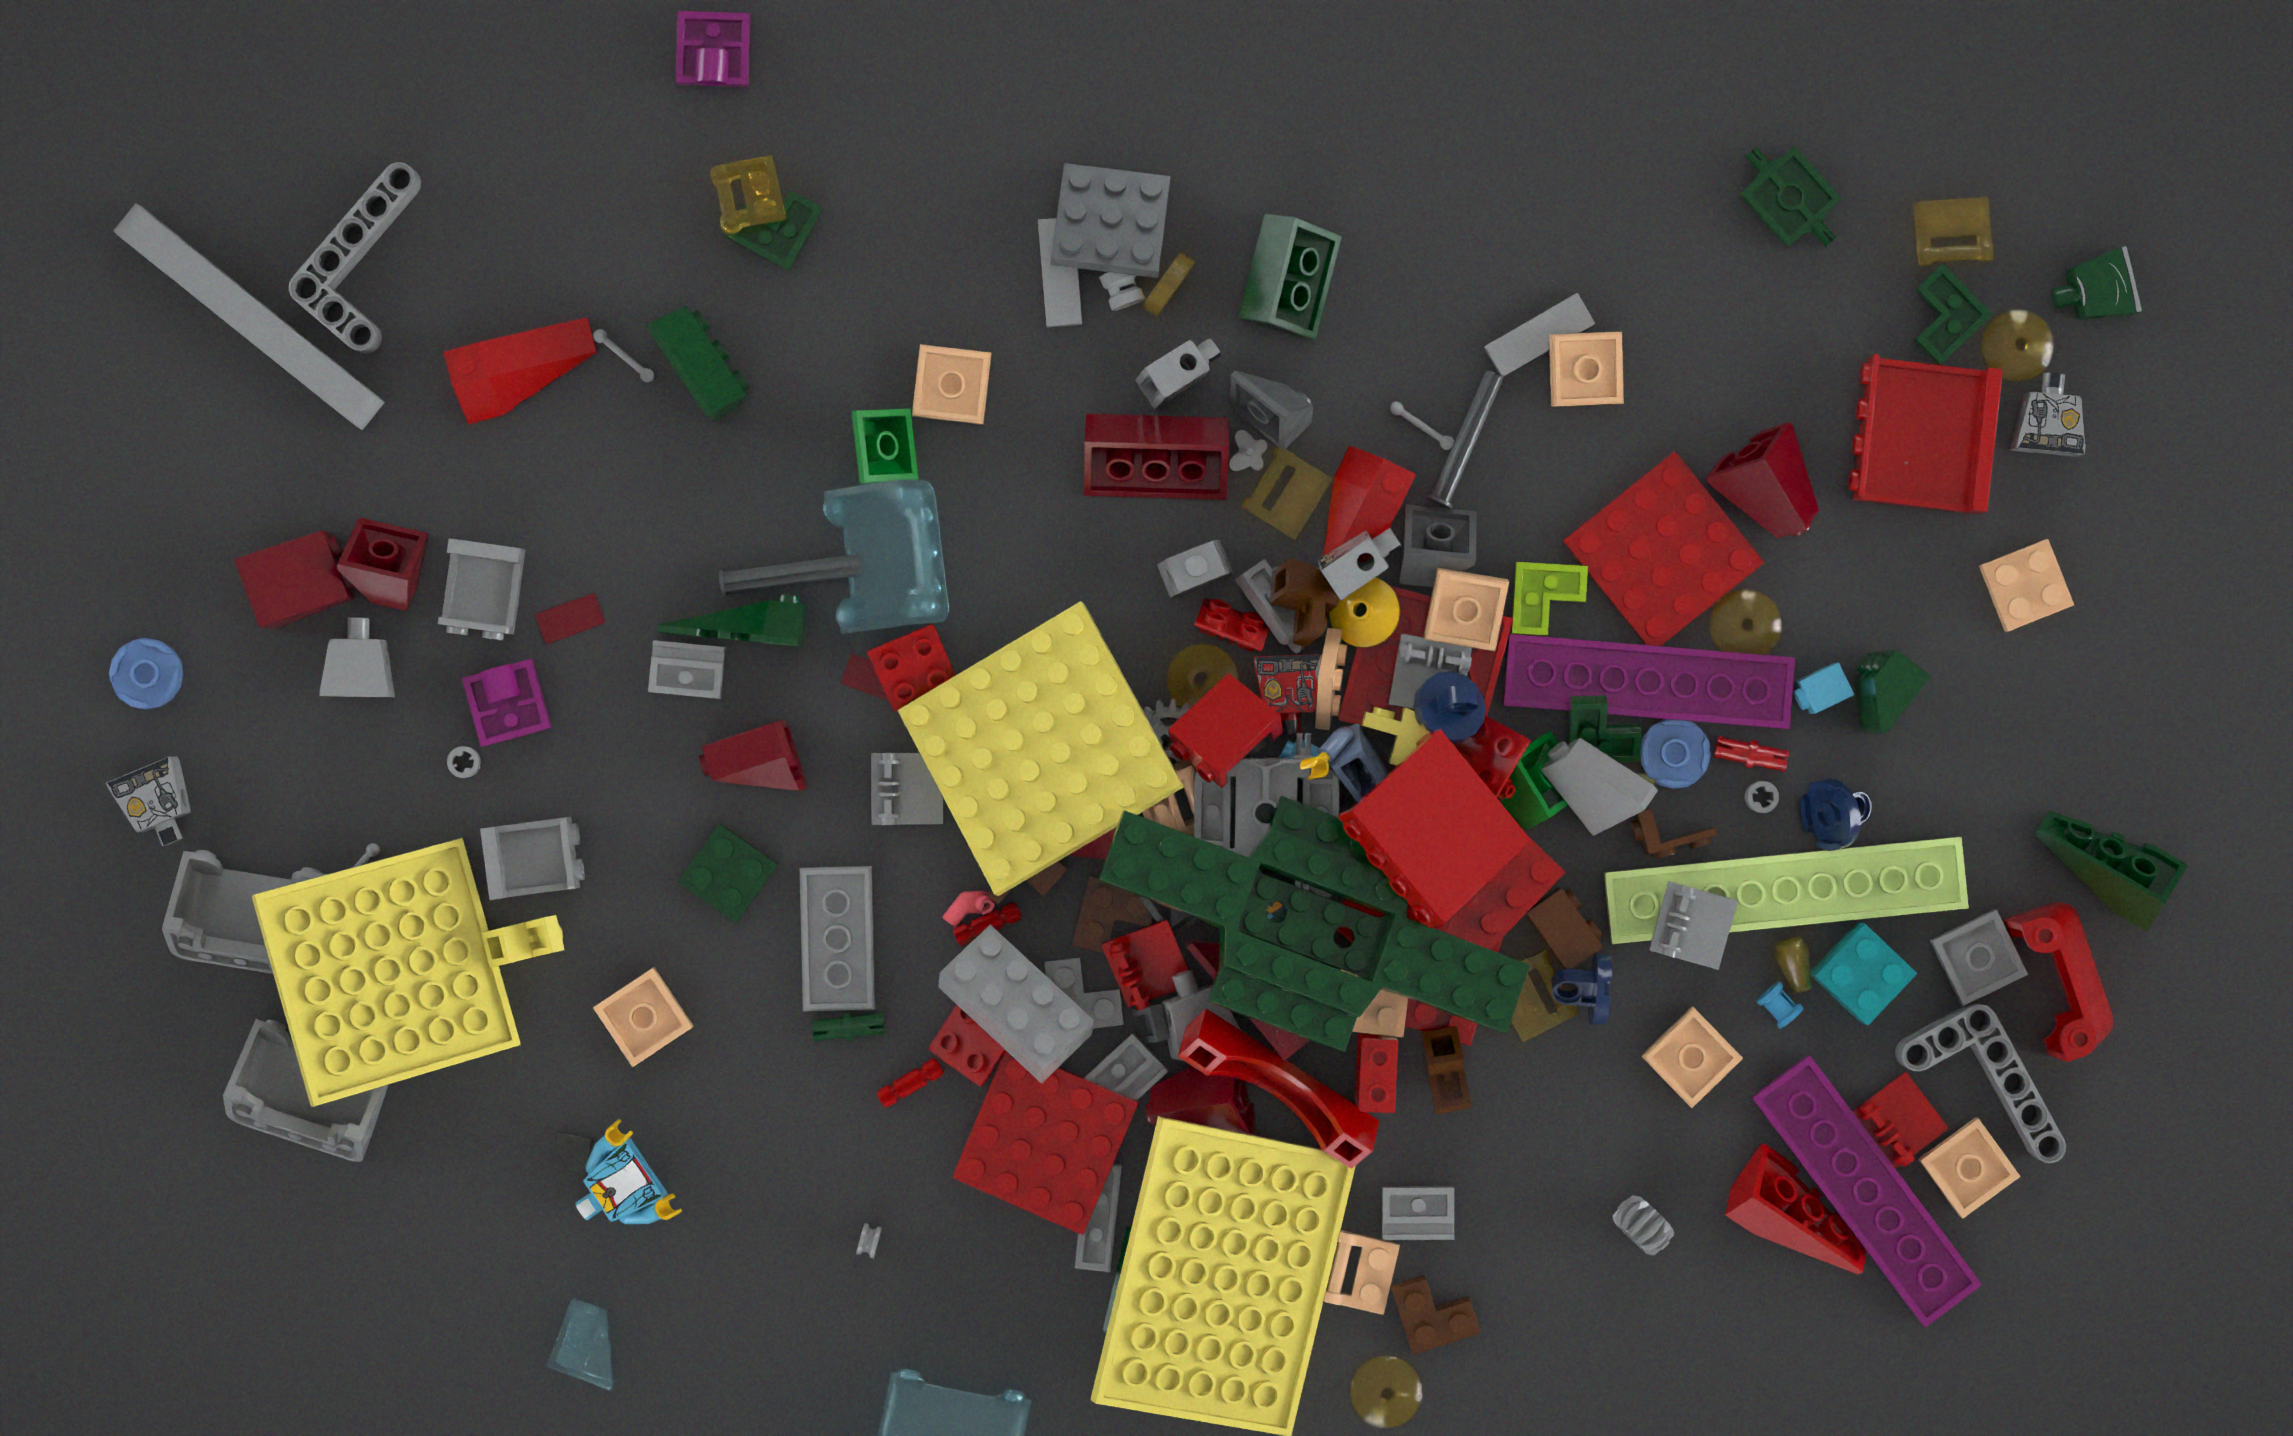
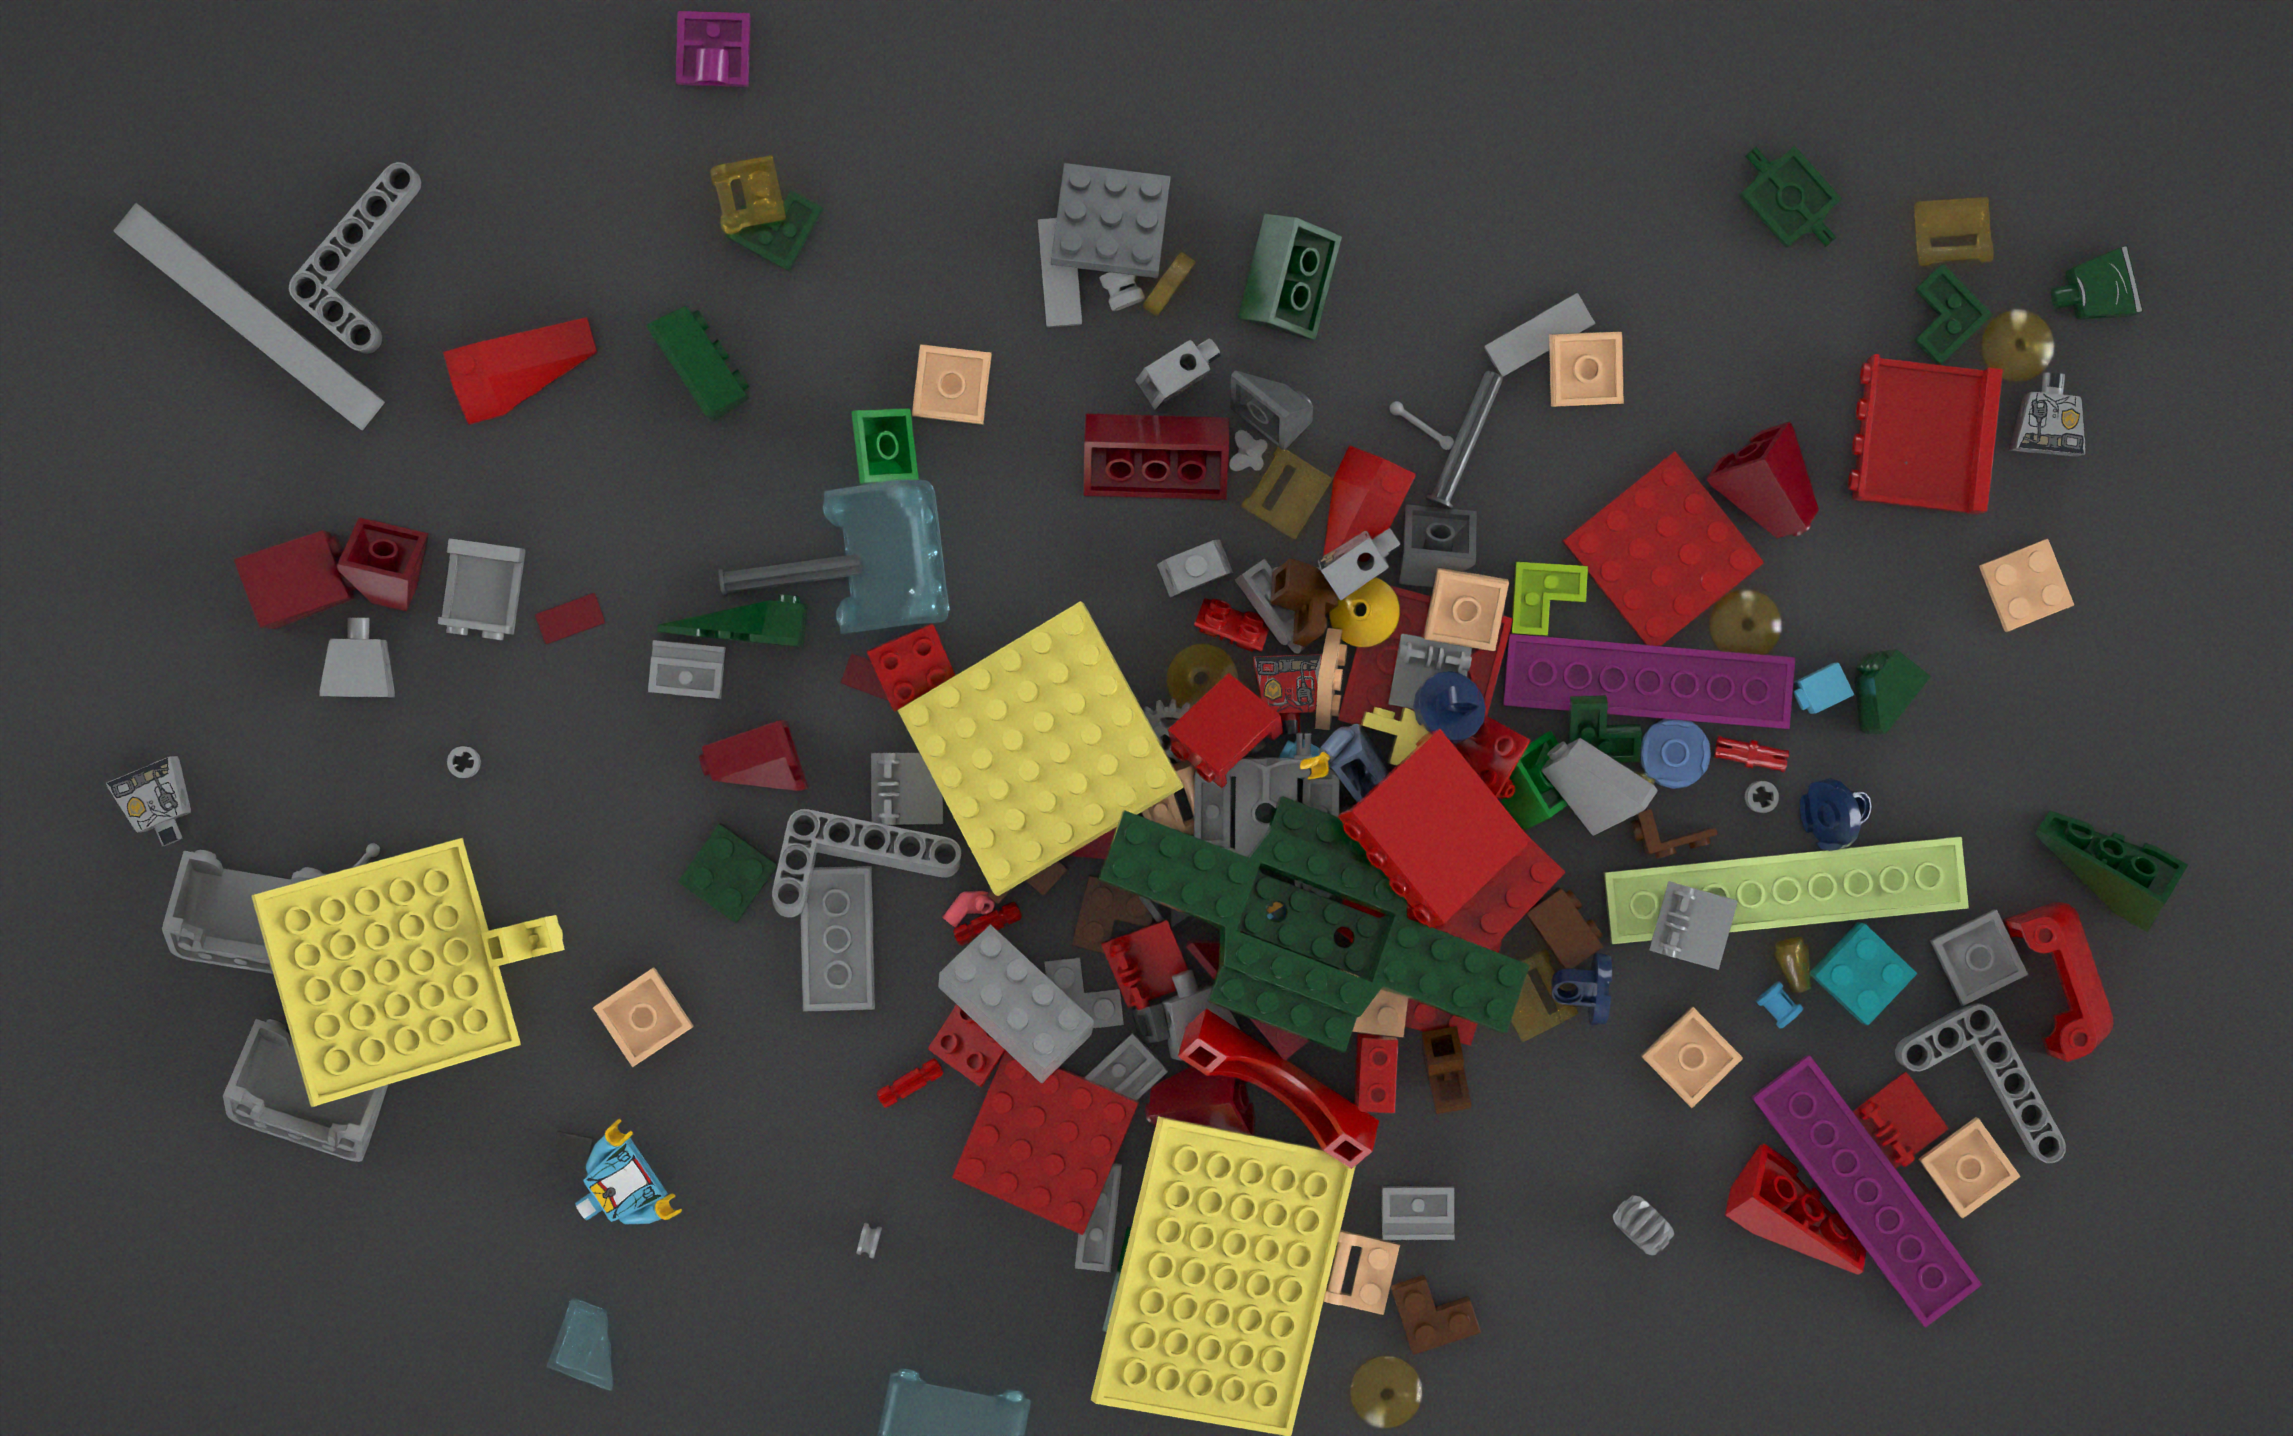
medium blue tile [109,638,183,709] -> none
magenta plate [462,659,552,747] -> none
light grey panel [480,817,585,900] -> none
light grey hinge [593,329,655,383] -> none
dark green pin [811,1012,885,1042] -> none
none -> light grey beam [772,809,961,917]

